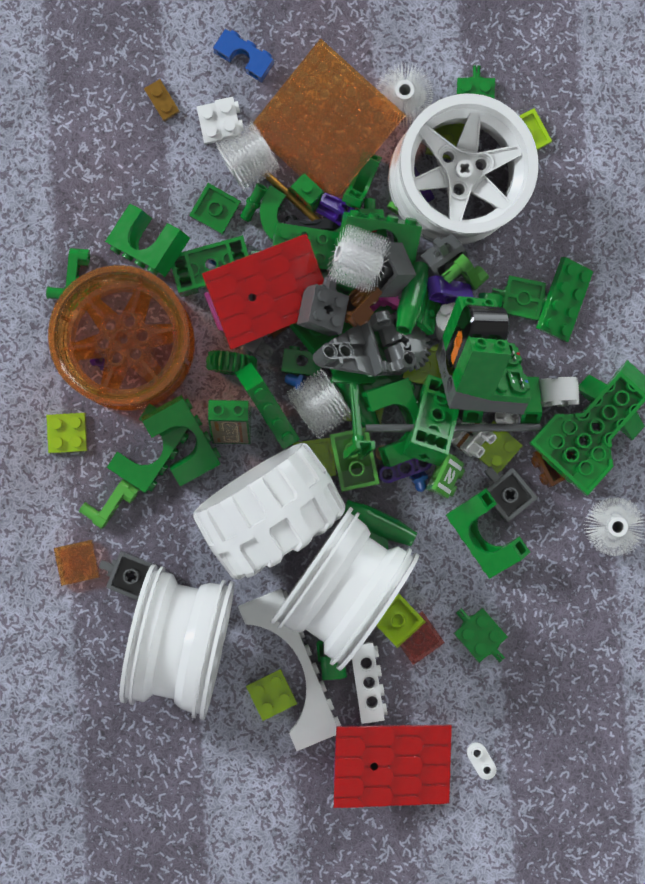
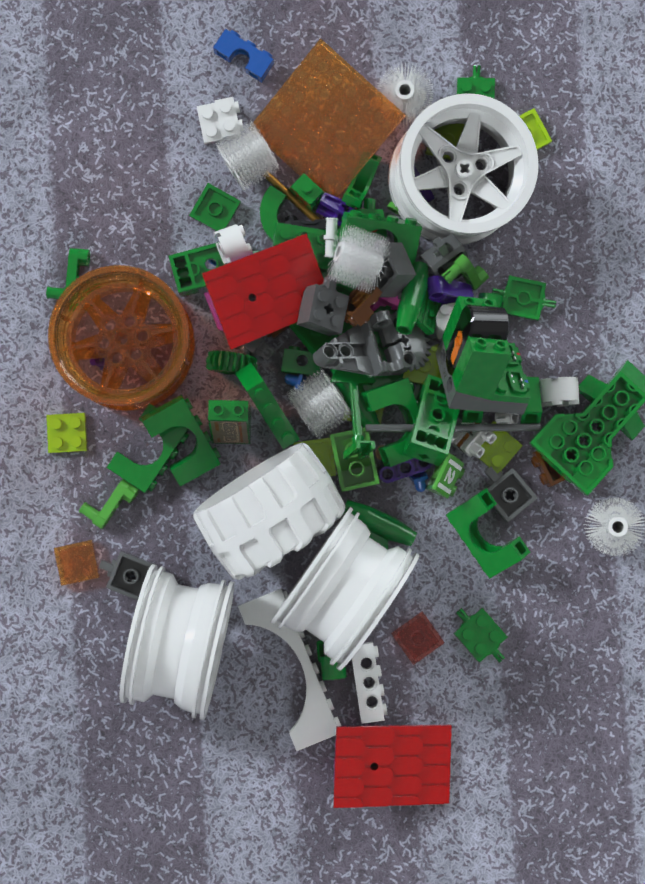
green arch [105,204,190,277] -> none
pearl gold plate [144,79,180,122] -> none
green pin [240,183,267,222] -> none
lime plate [246,669,298,721] -> none
lime plate [376,594,425,648] -> none
white plate [467,742,496,780] -> none
green plate [536,257,593,342] -> none
none -> white brick [213,224,253,264]
none -> white pin [324,218,339,258]

